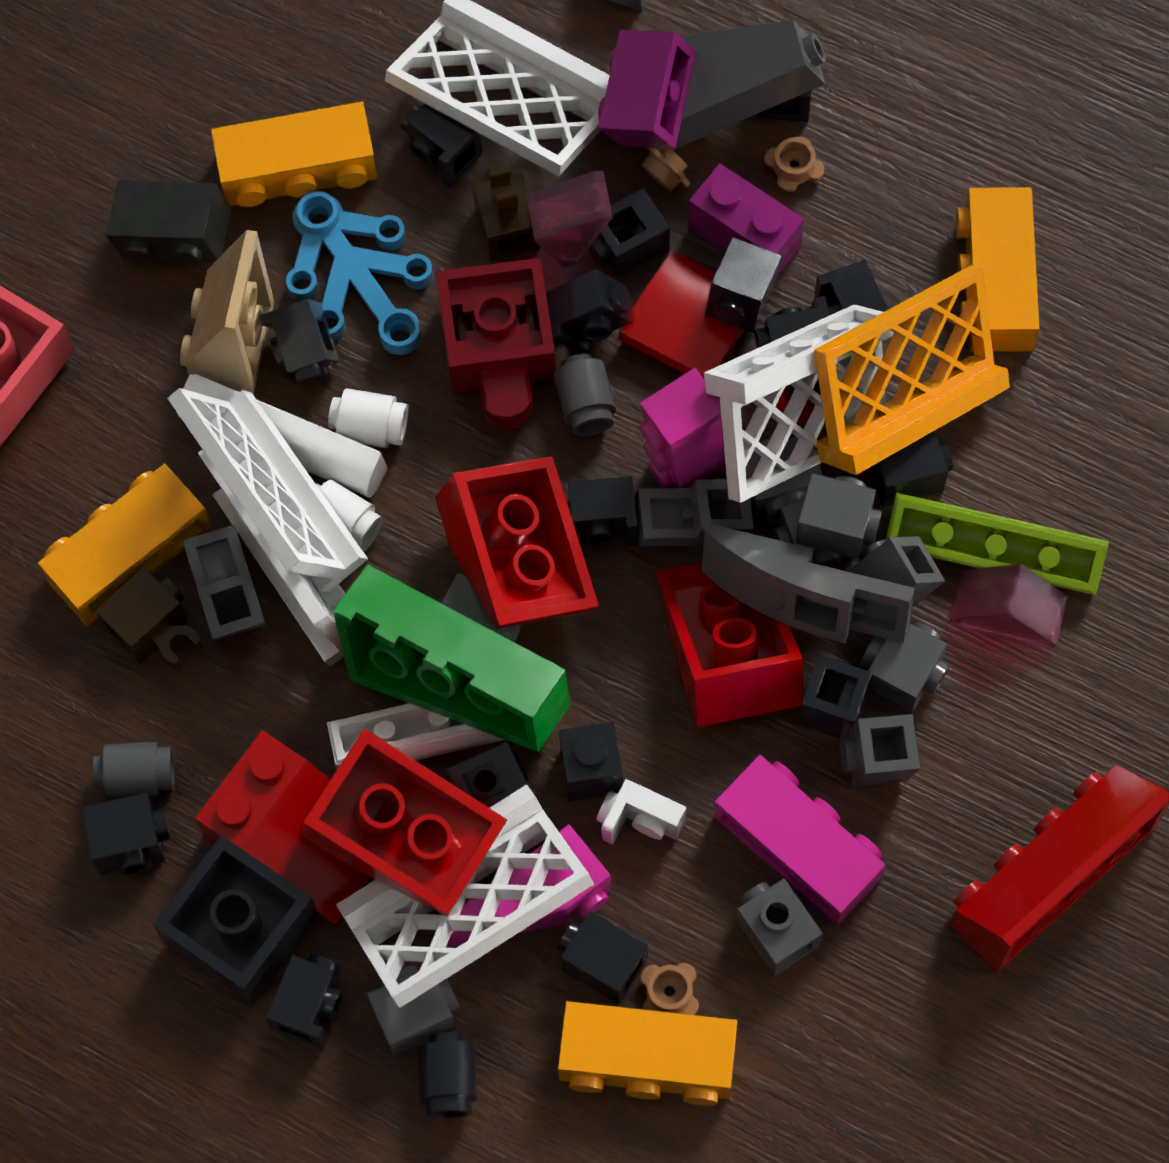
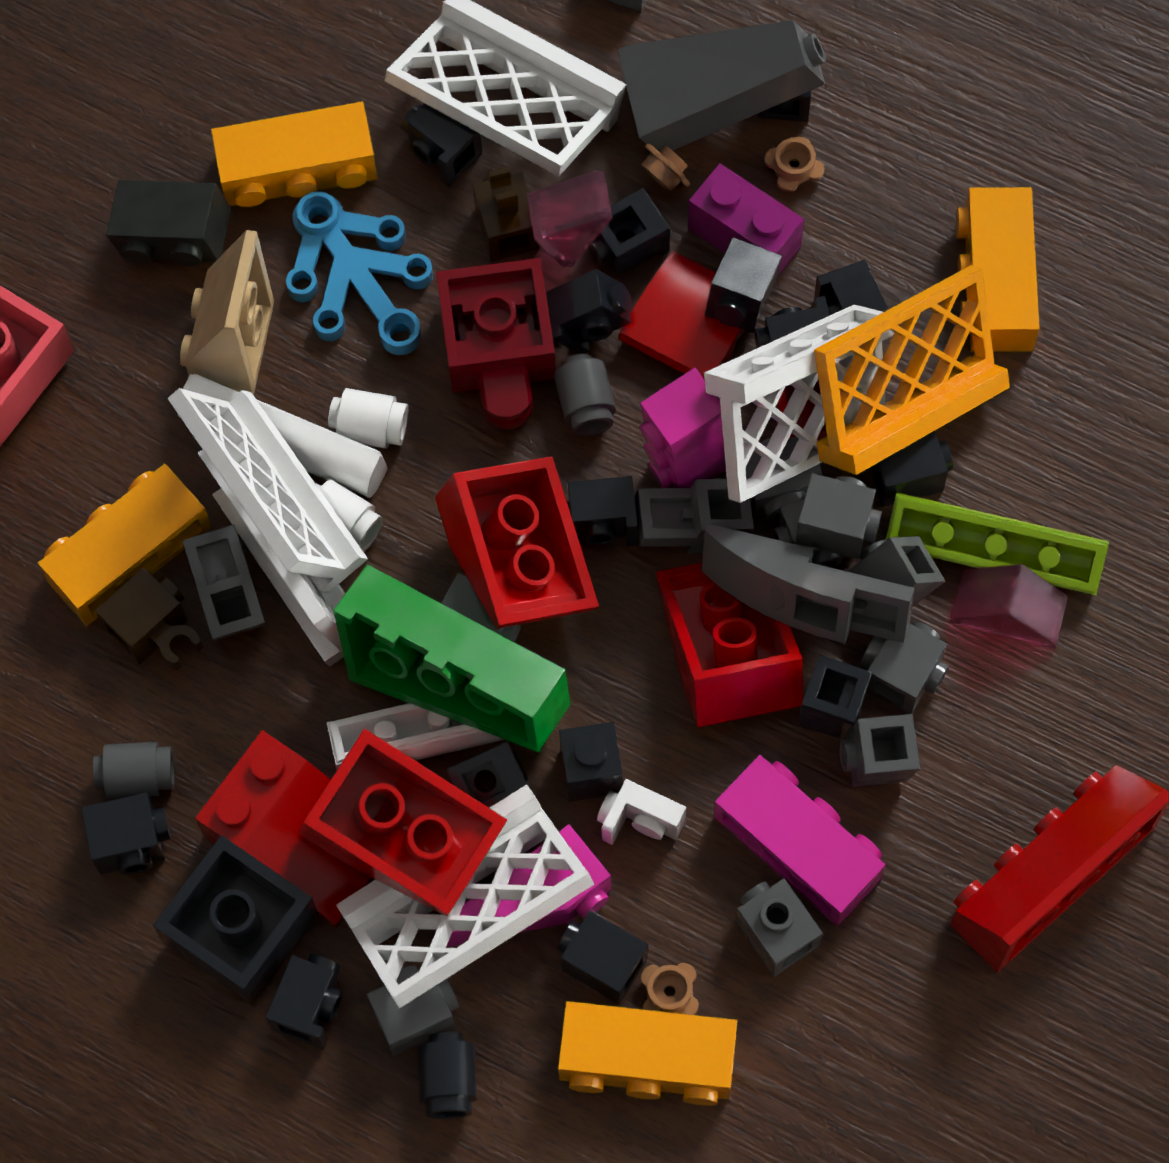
black brick [259,299,340,384] -> none
magenta brick [598,30,697,149] -> none

